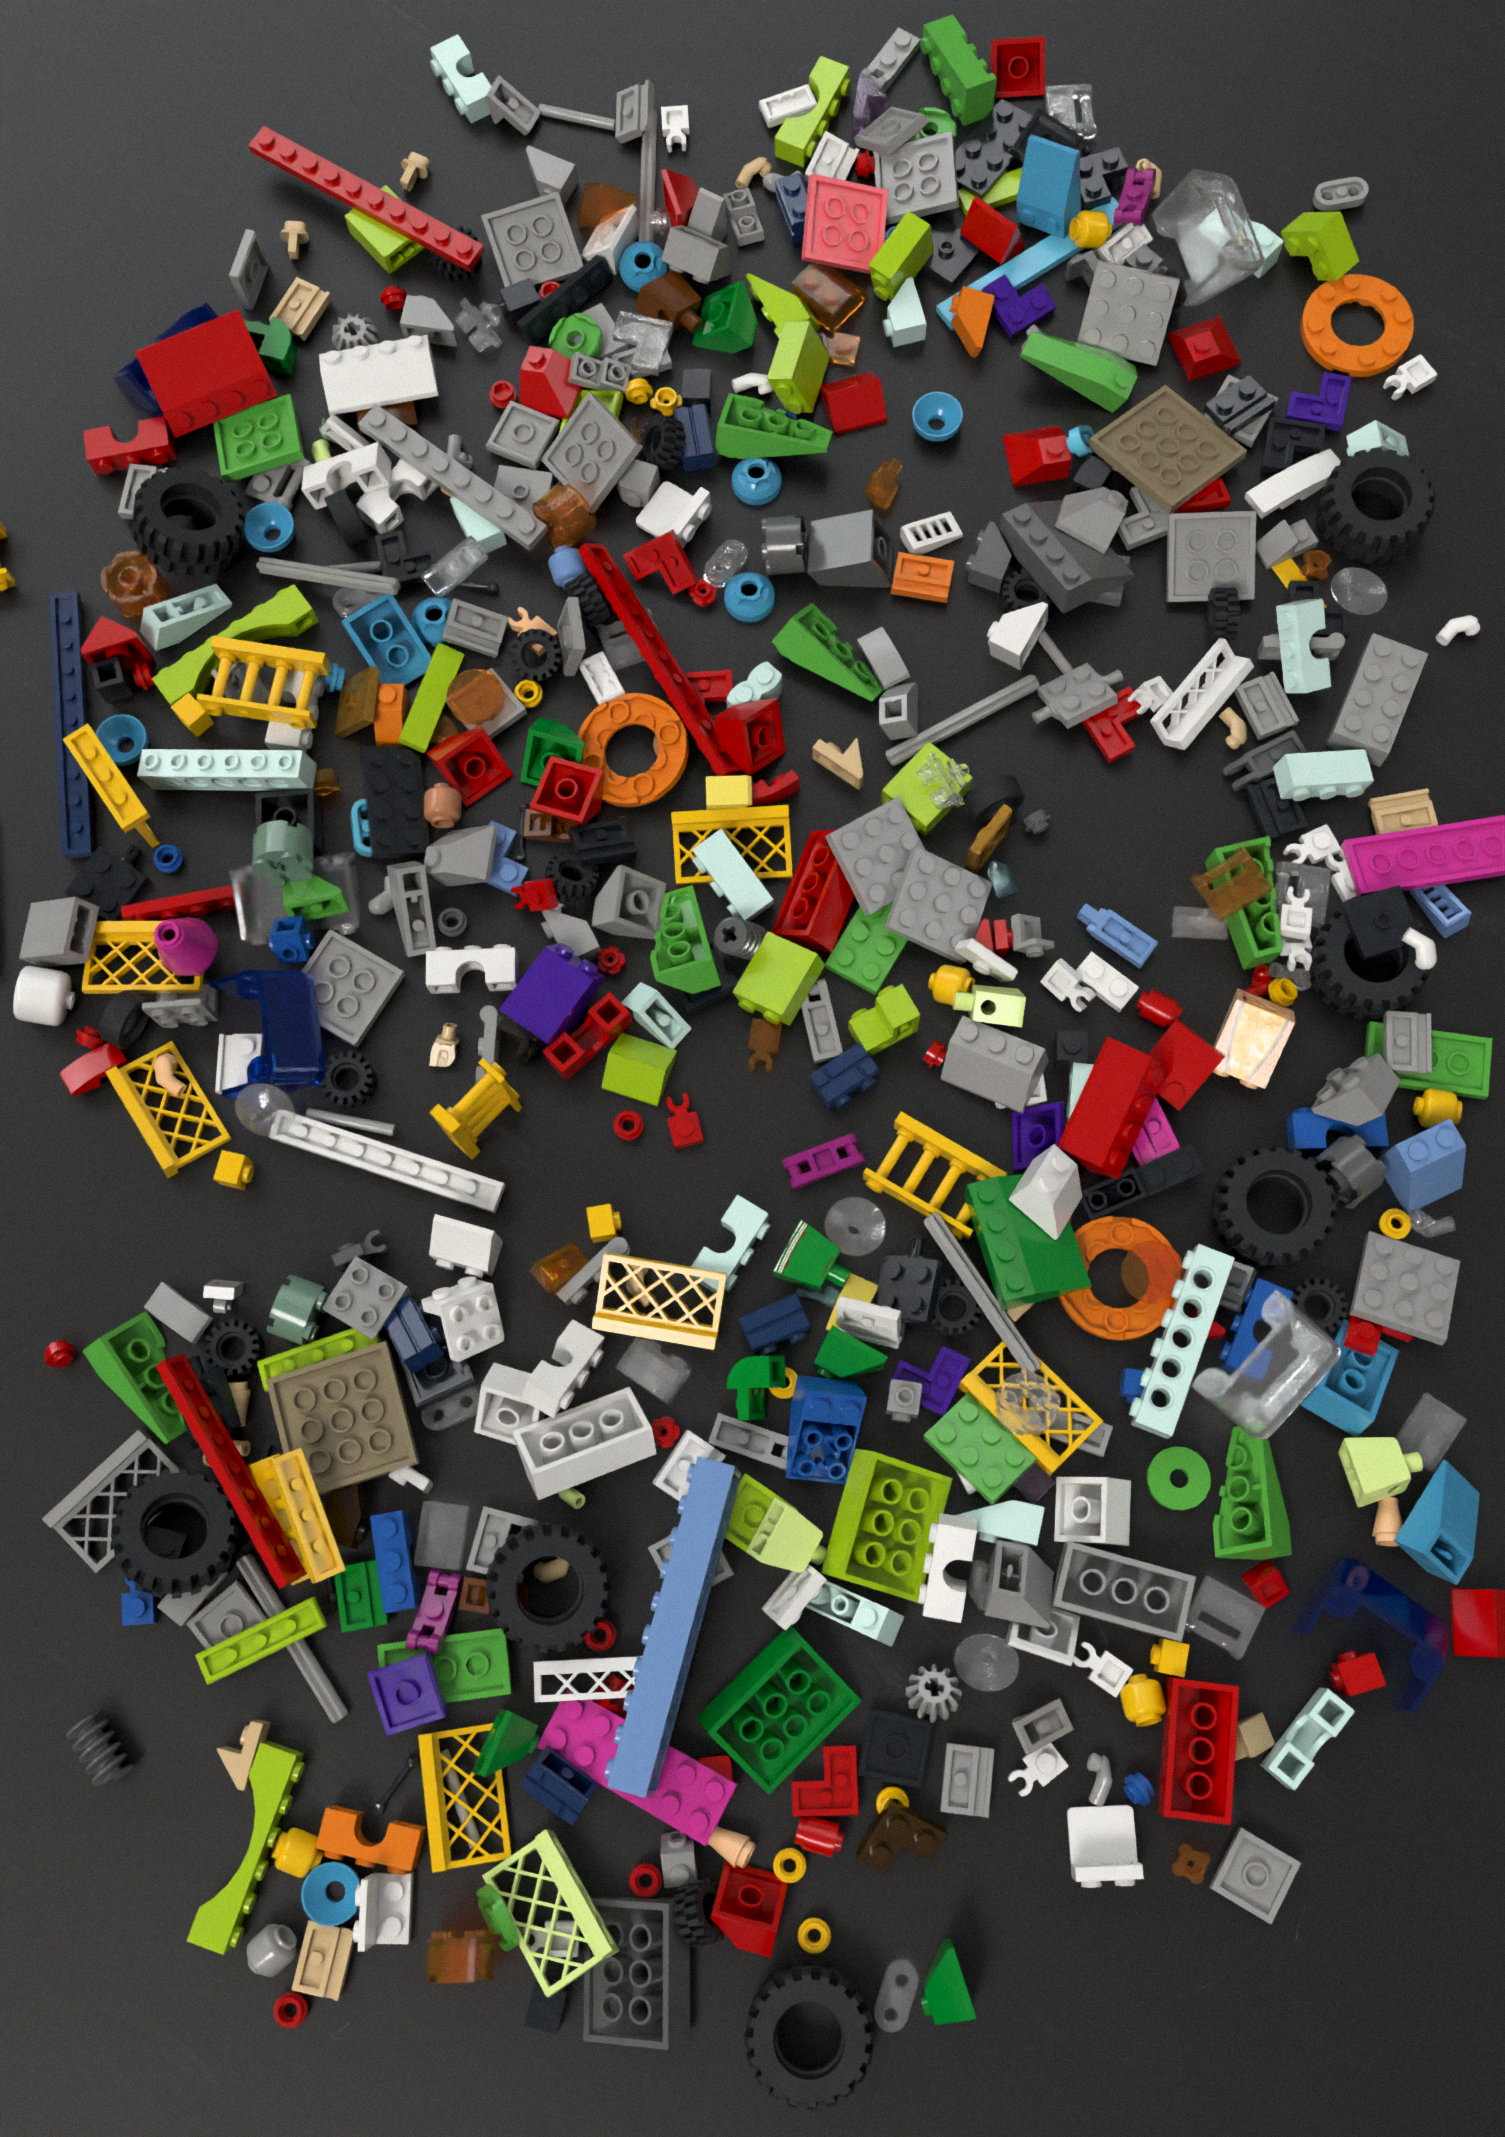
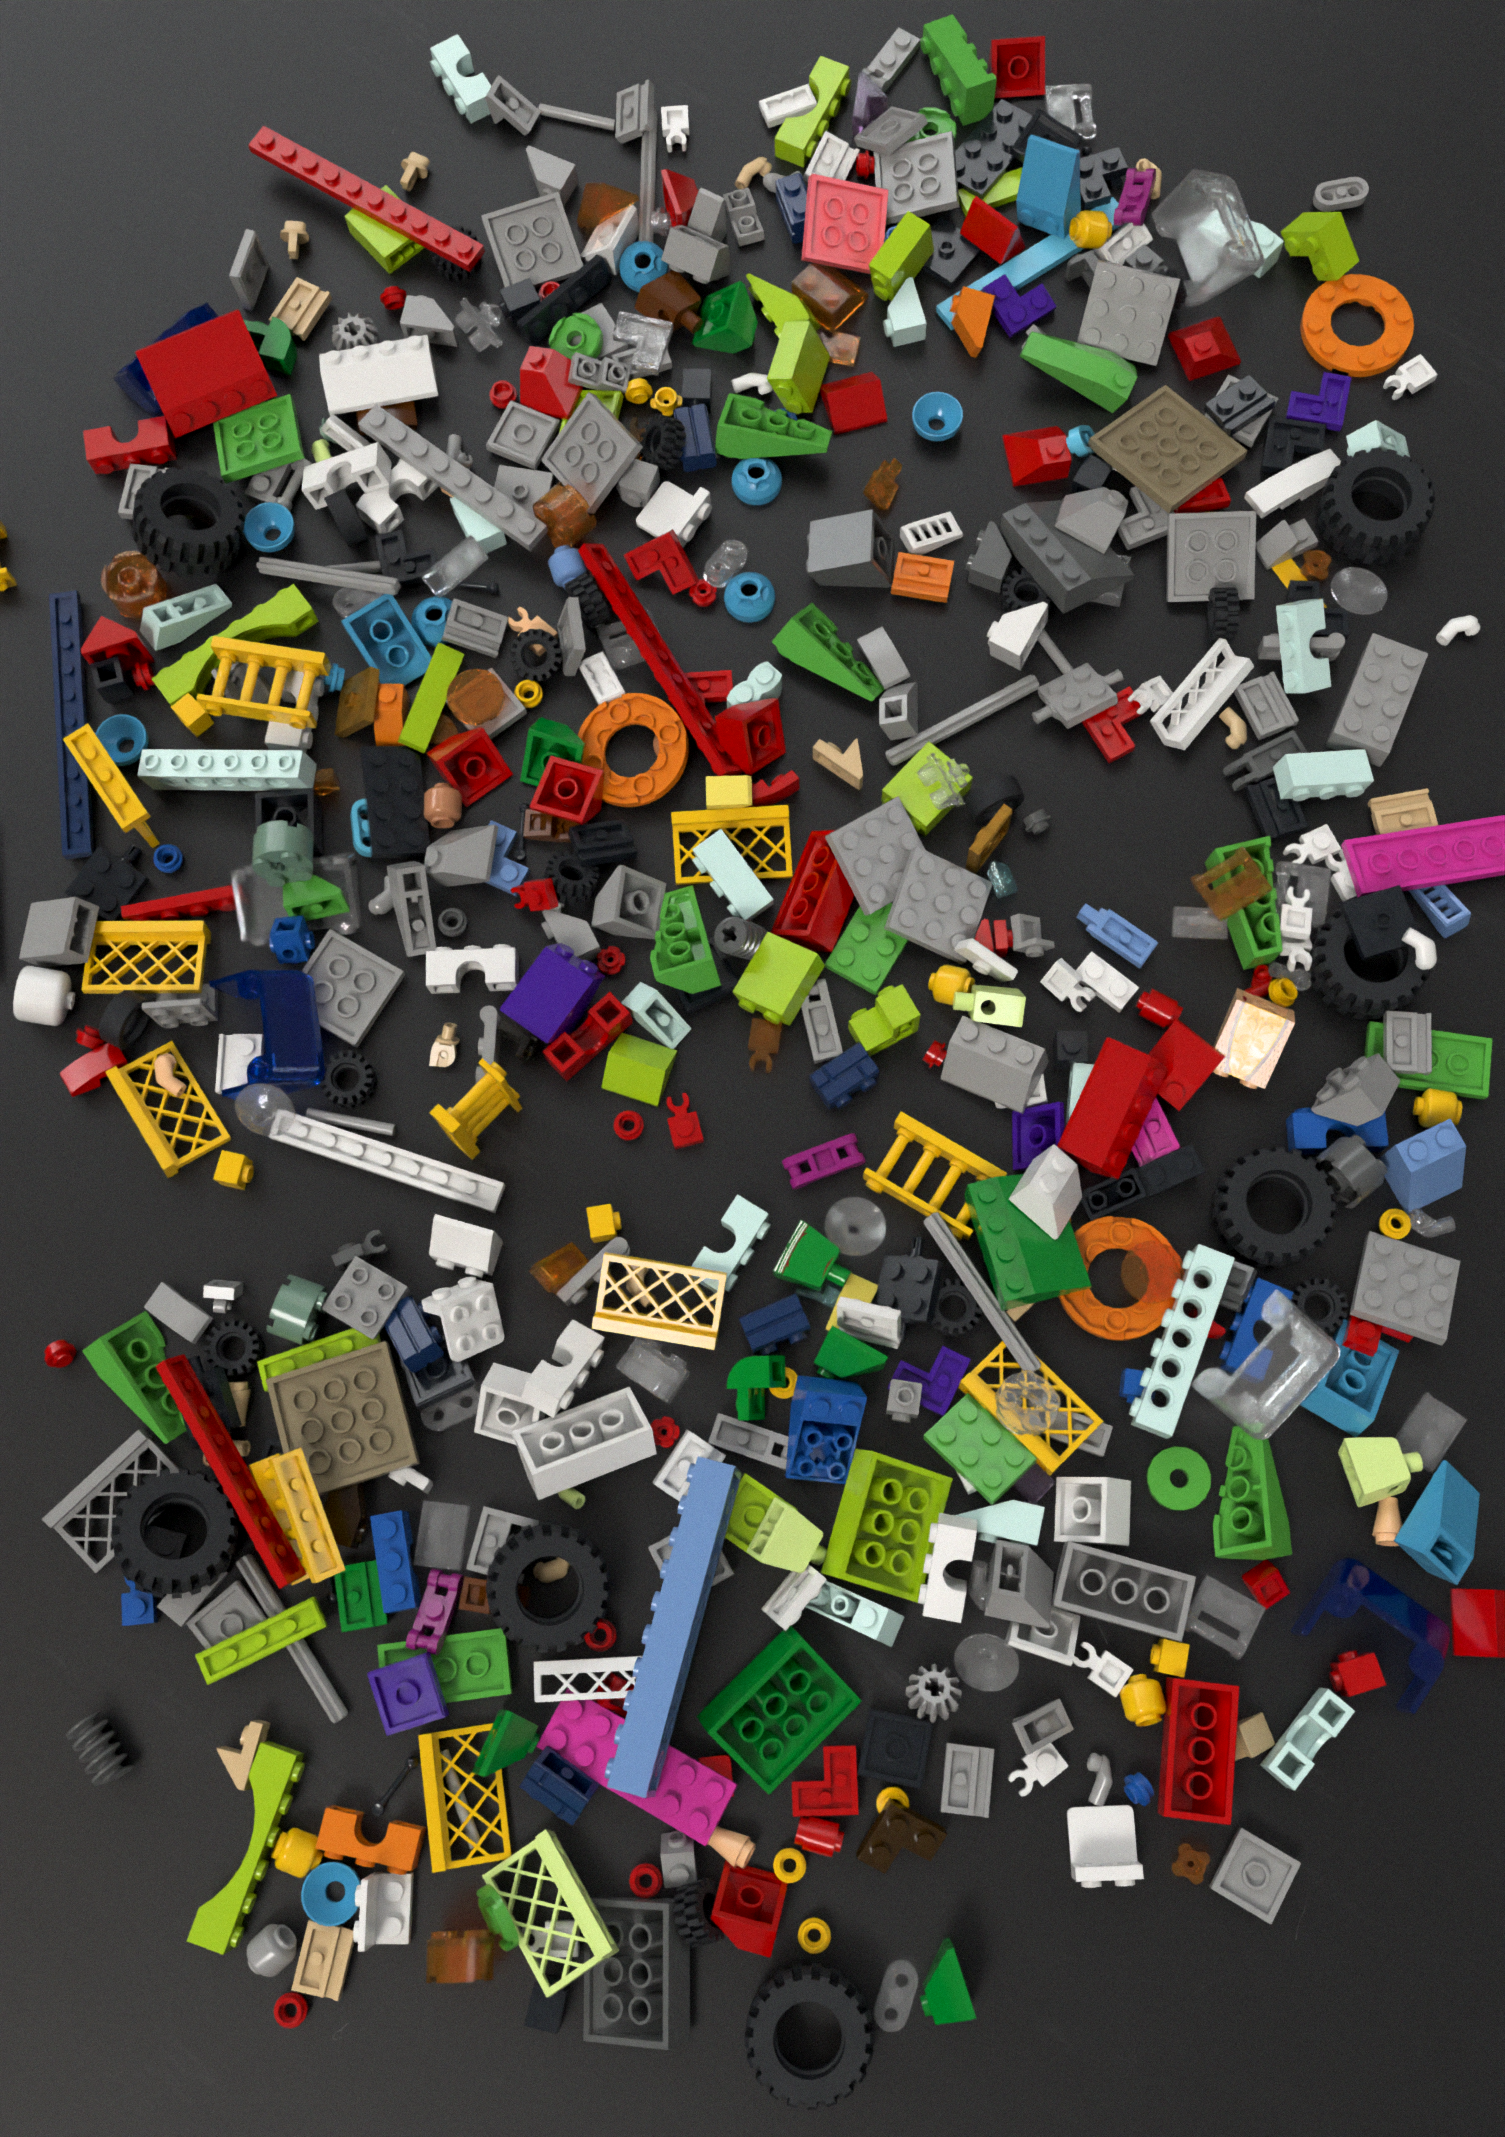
dark pink cone [154,917,219,977] -> none
dark grey brick [761,515,808,575] -> none

